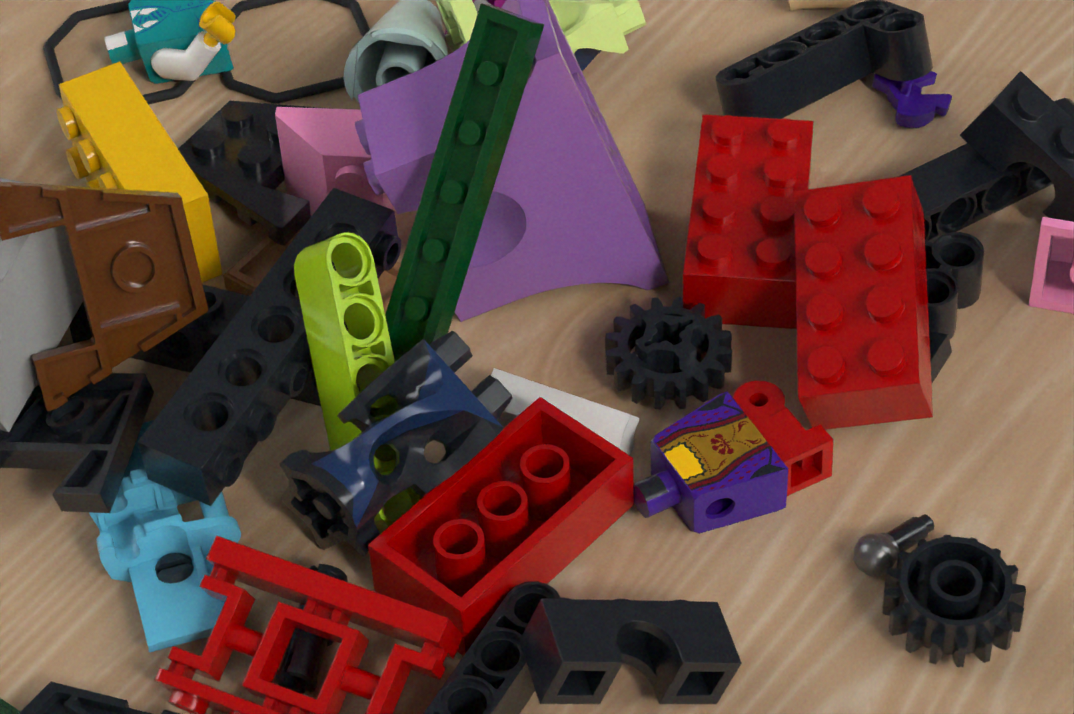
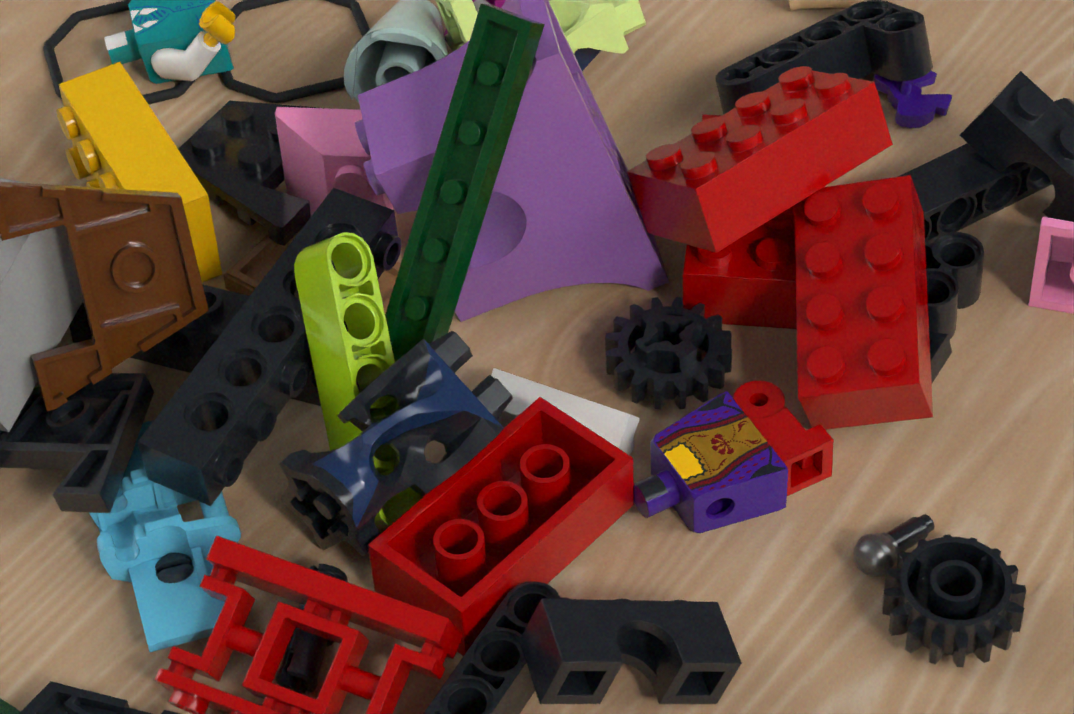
none -> red brick [627,66,893,253]

